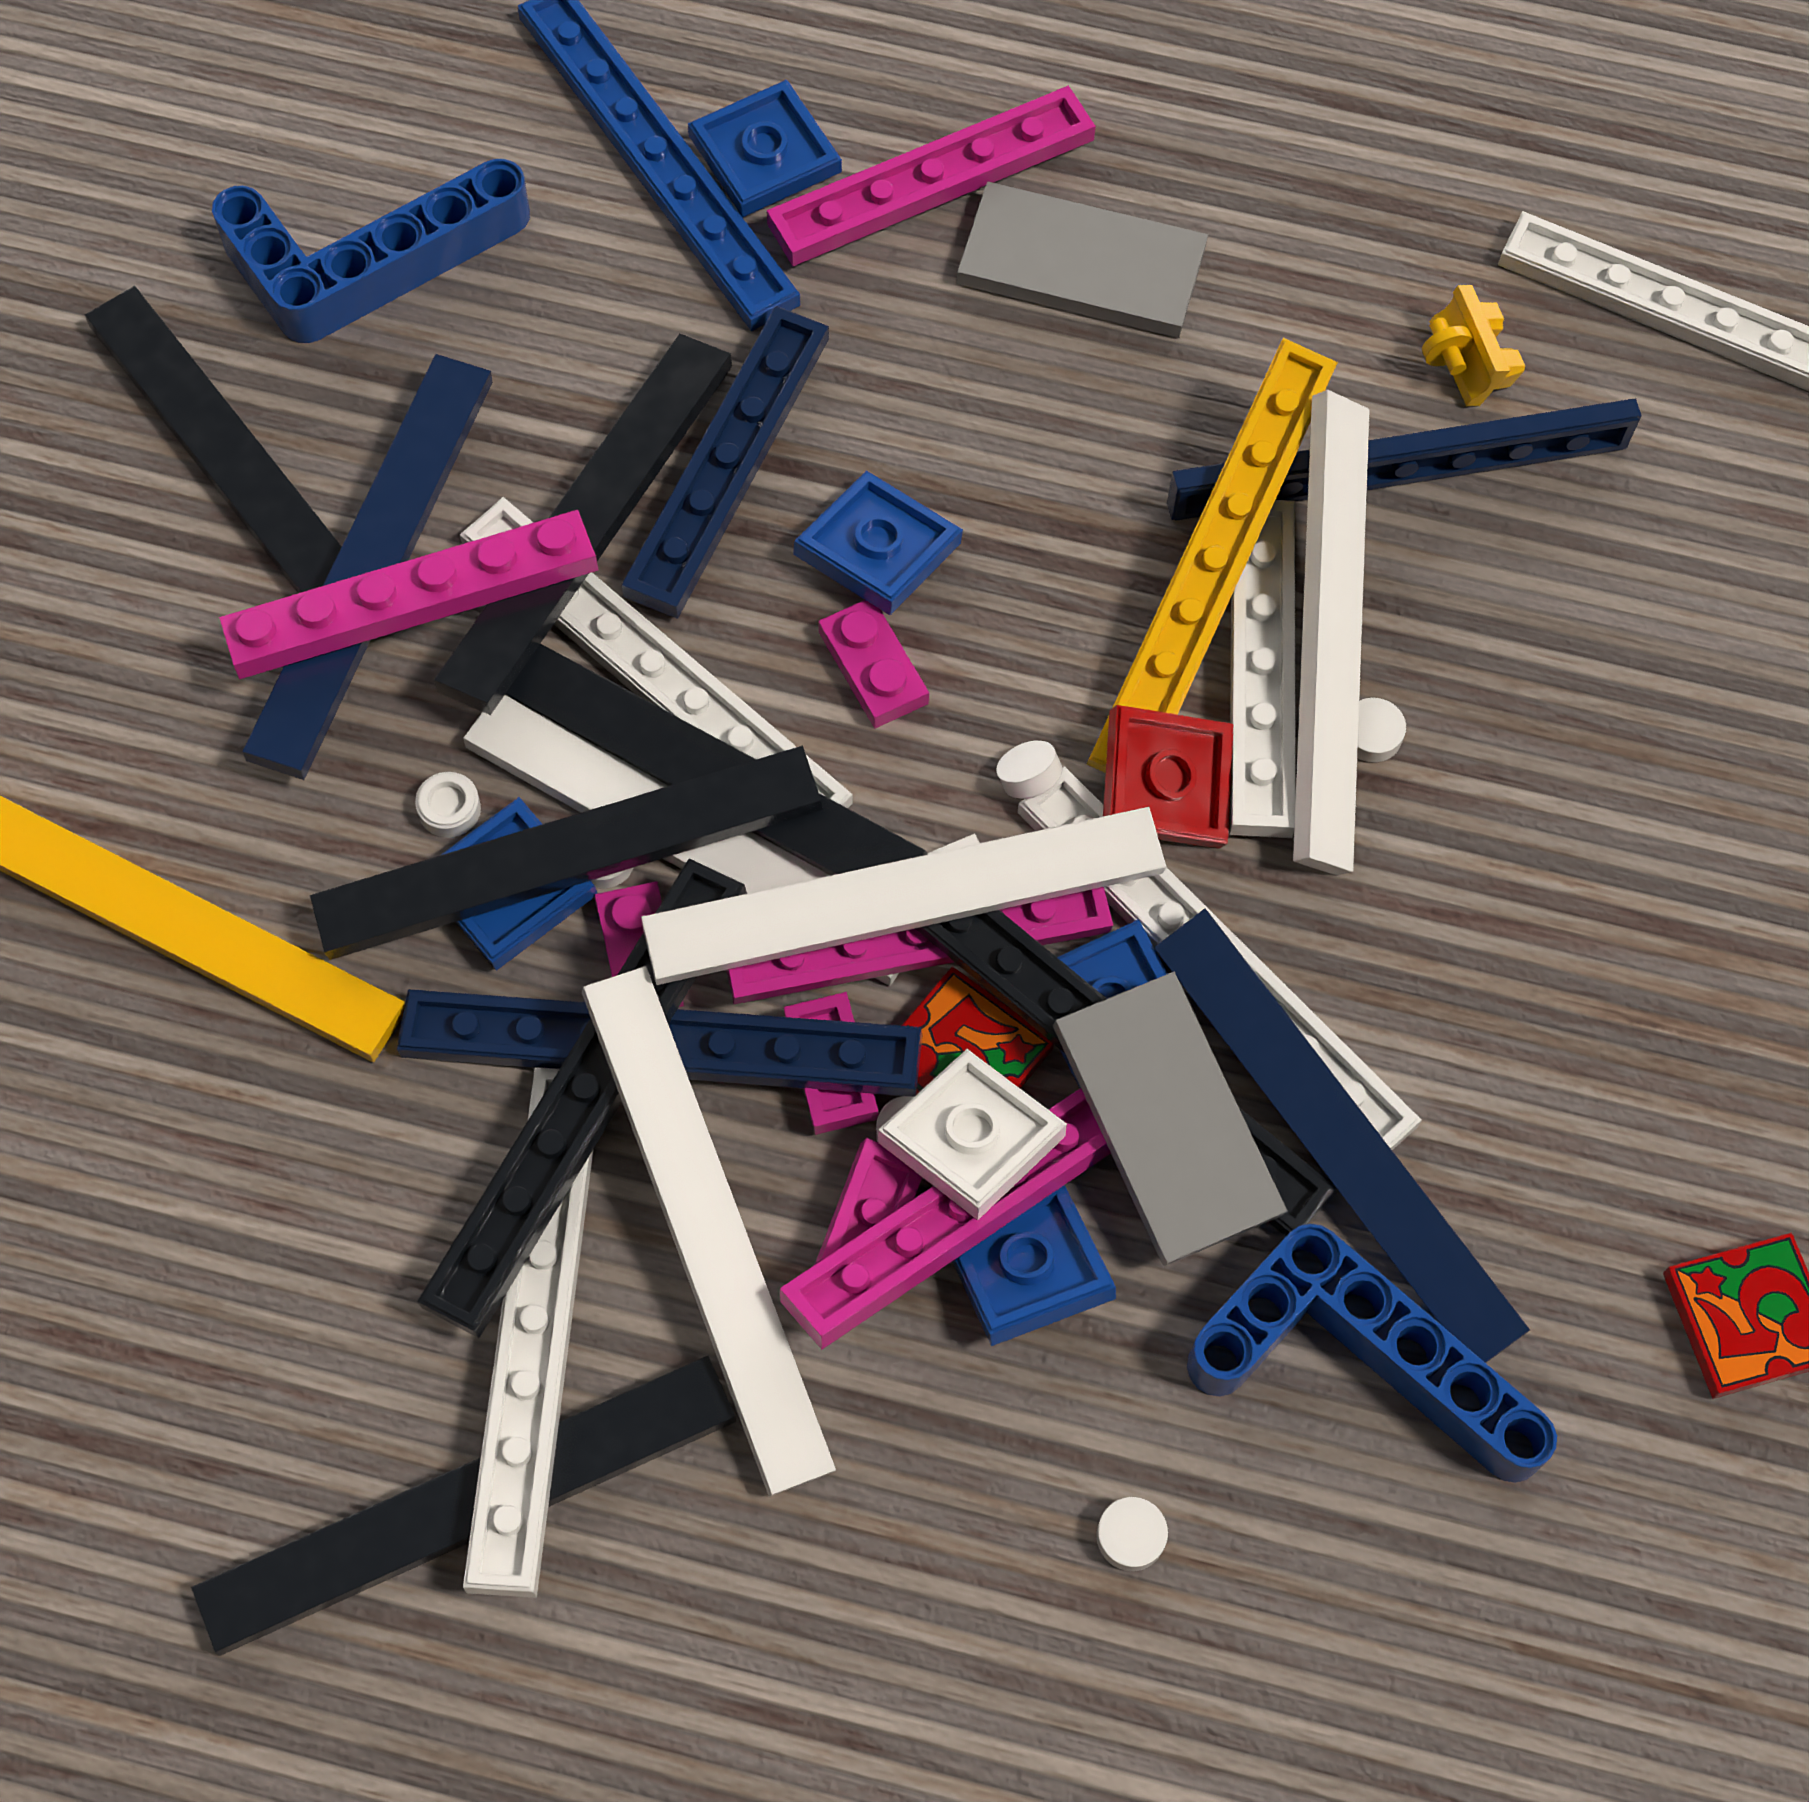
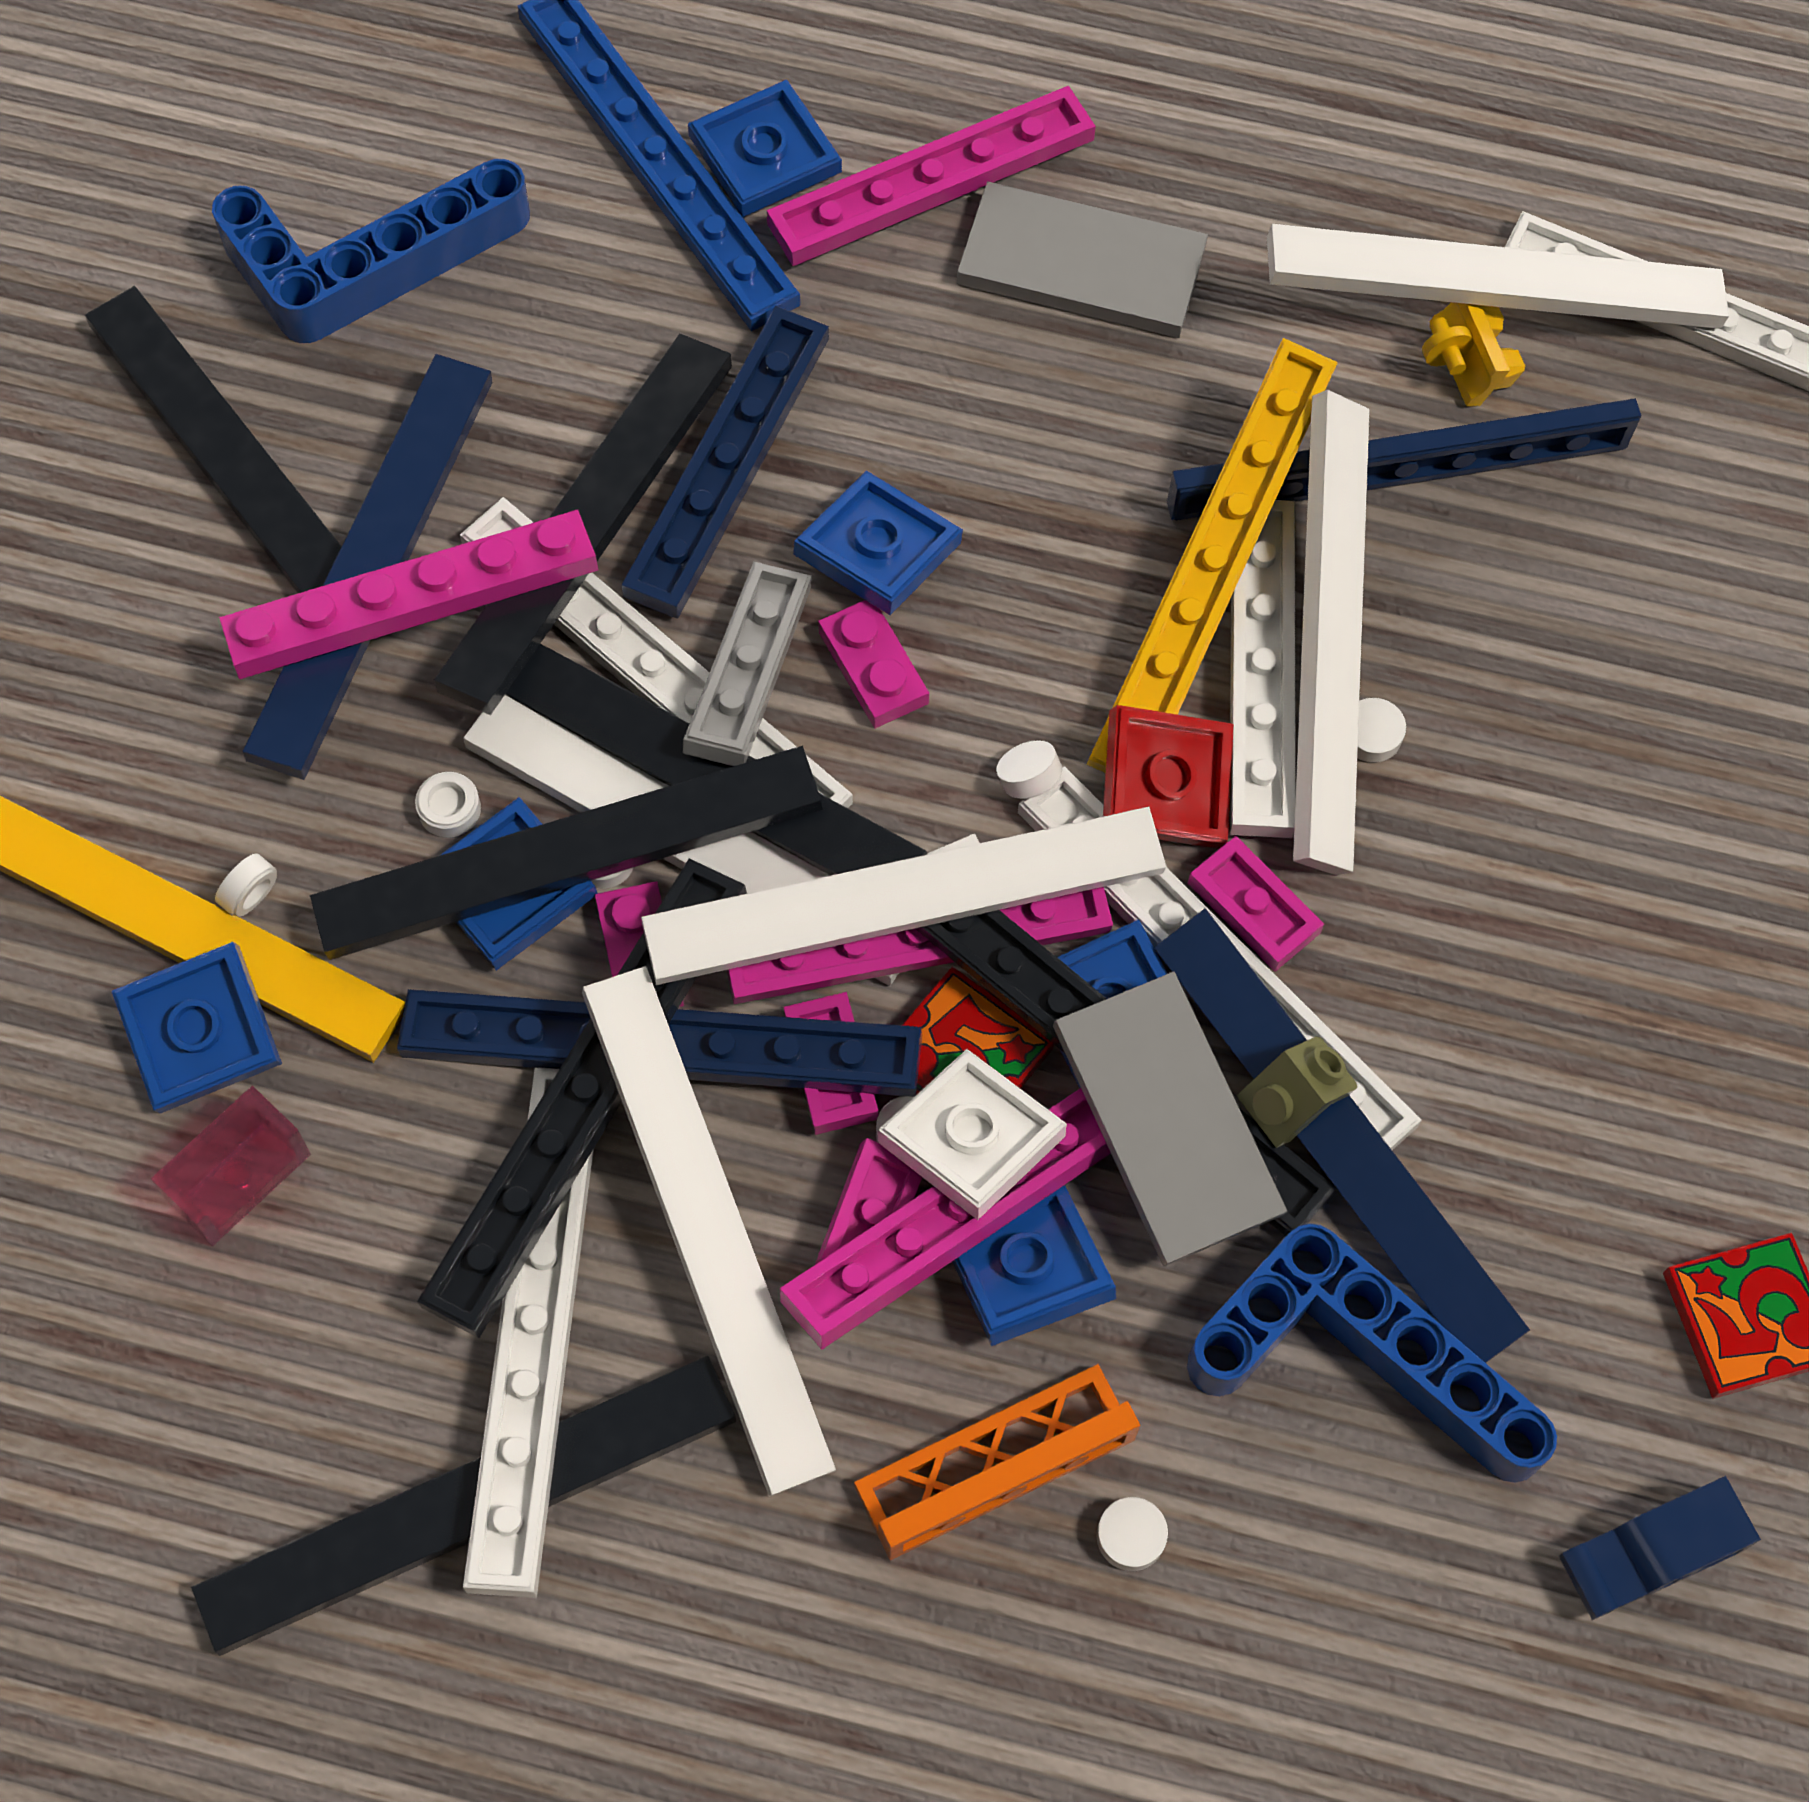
none -> blue plate [112,942,282,1114]
none -> clear pink panel [151,1086,311,1247]
none -> white tile [215,853,277,917]
none -> light grey tile [683,561,812,766]
none -> orange fence [854,1364,1141,1561]
none -> dark pink plate [1188,836,1324,972]
none -> olive bracket [1237,1036,1358,1148]
none -> white tile [1267,224,1729,329]
none -> dark blue piece [1559,1476,1761,1621]

